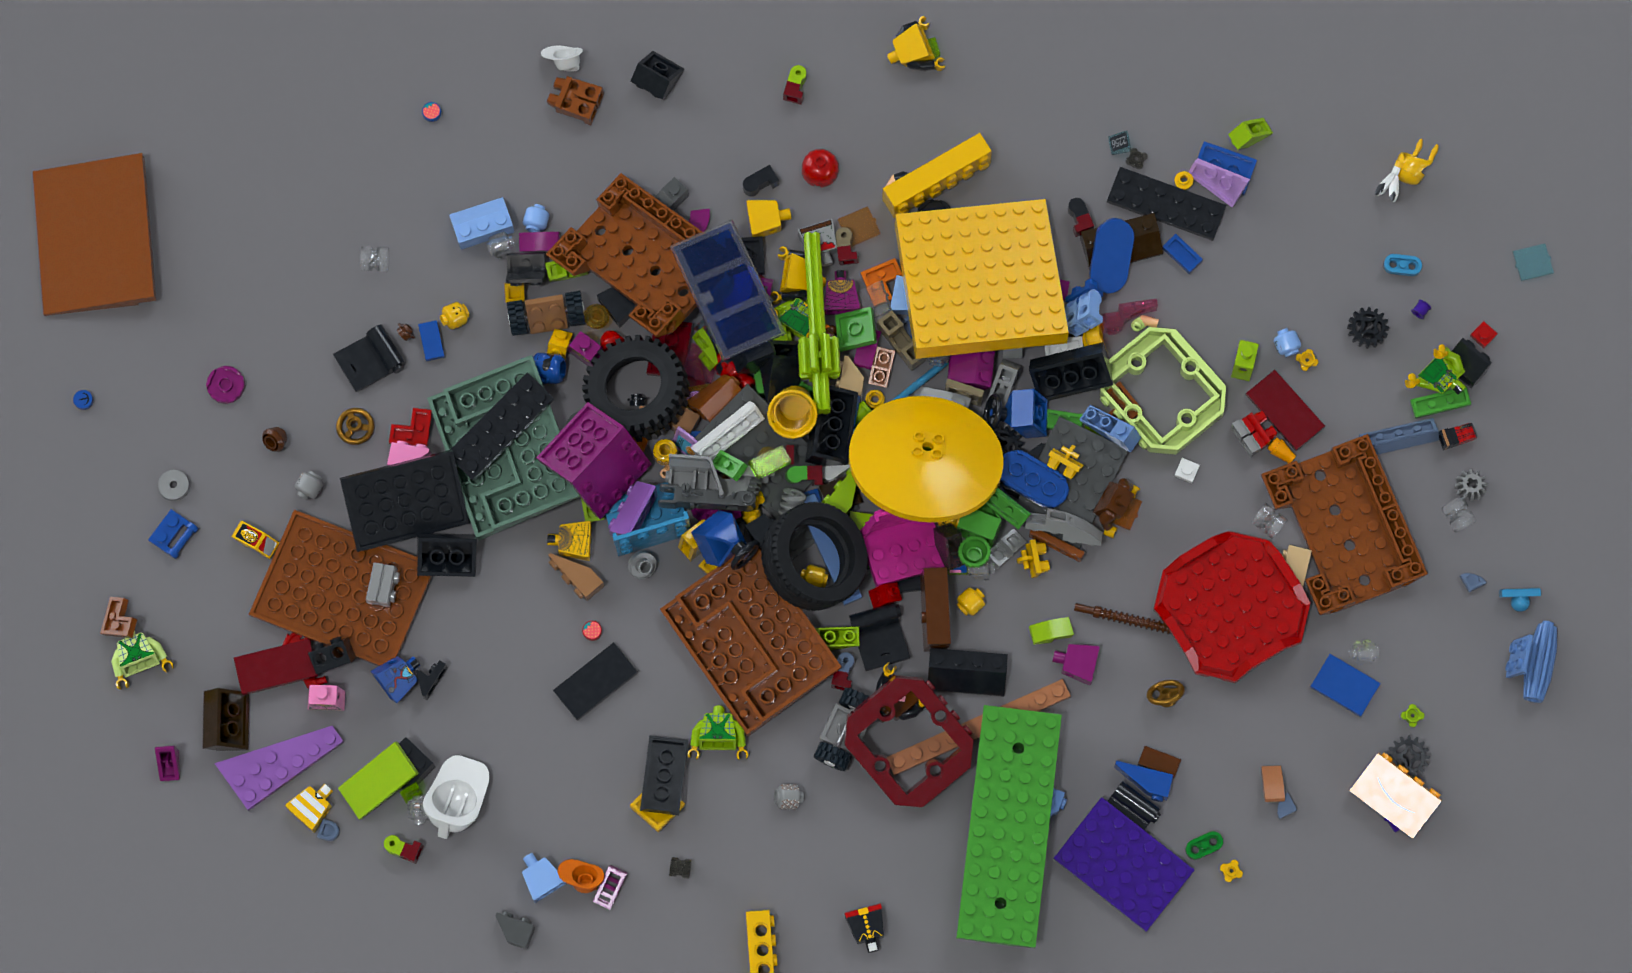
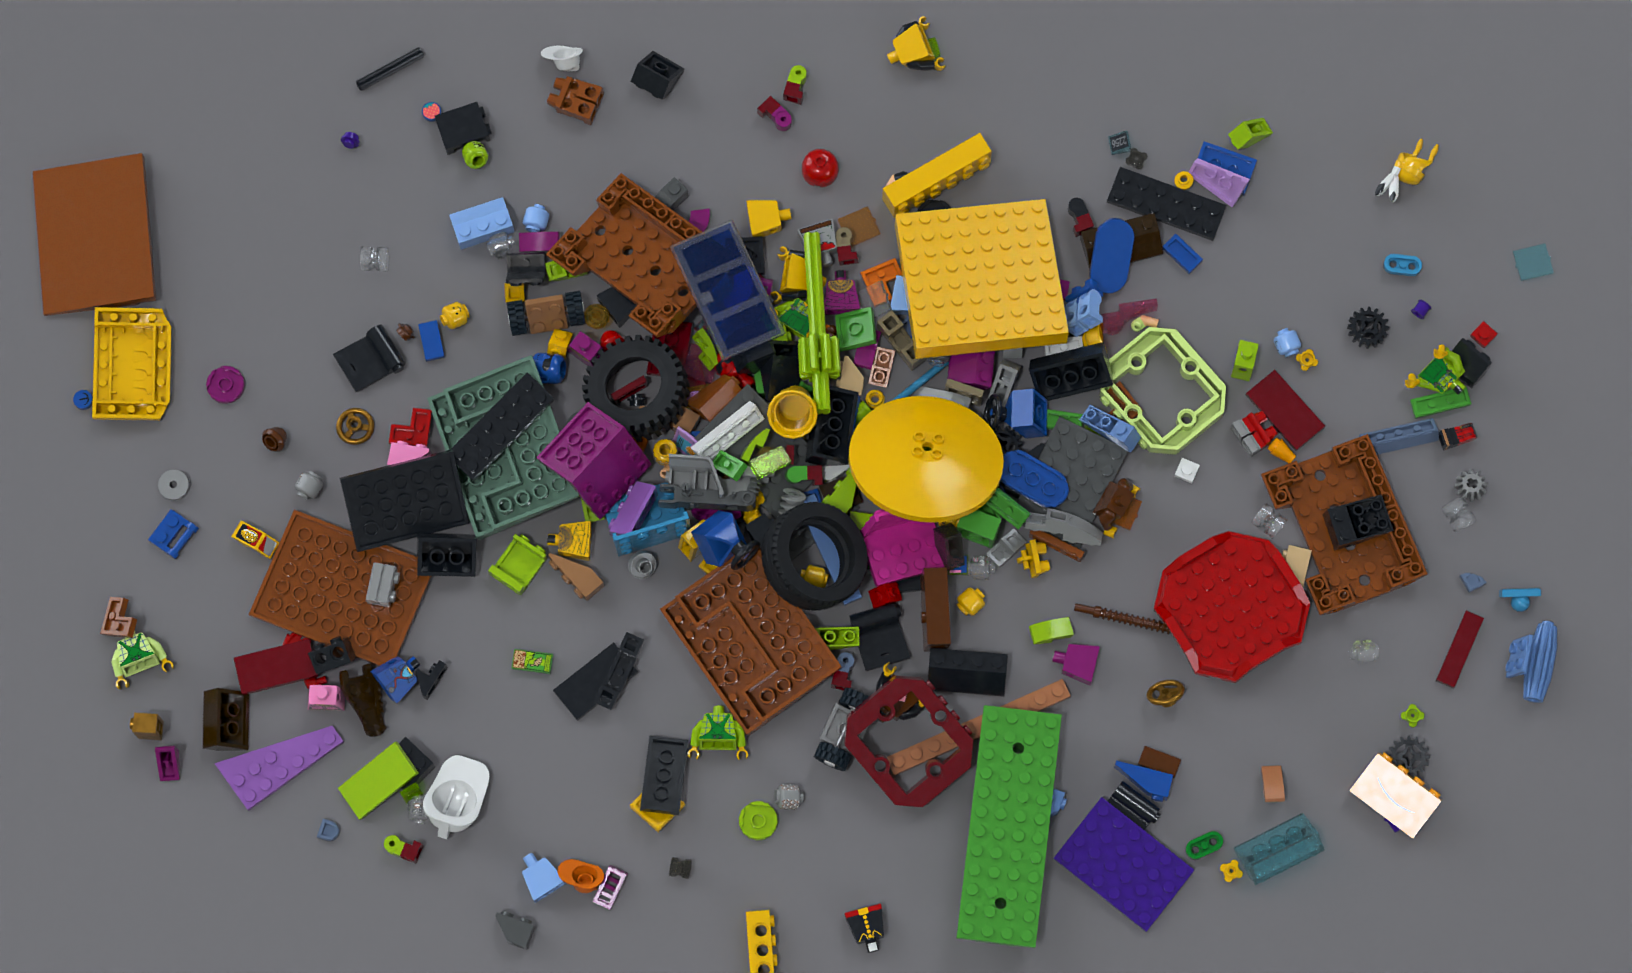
torso [285,784,333,833] -> none
tile [582,621,602,641] -> none
black leg [743,165,779,196] -> none
bright green hat [958,536,991,568] -> none
yellow hips [1047,445,1084,479] -> none
sand blue tile [1277,793,1297,820] -> none
blue tile [1310,654,1380,717] -> none
none -> yellow slope [92,307,171,421]
none -> pearl gold brick [130,712,164,740]
none -> dark brown animal [339,664,387,737]
none -> dark purple plate [341,132,359,149]
none -> black axle [356,47,424,91]
none -> black panel [435,102,492,155]
none -> lime head [462,141,488,169]
none -> lime panel [488,534,547,596]
none -> tile [512,649,553,674]
none -> black slope [594,632,644,710]
none -> dark red tile [611,375,648,405]
none -> lime slope [739,428,770,464]
none -> lime tile [739,801,778,841]
none -> leg [757,96,792,131]
none -> clear light blue slope [1234,813,1325,885]
none -> black slope [1323,494,1394,551]
none -> dark red tile [1436,610,1484,689]

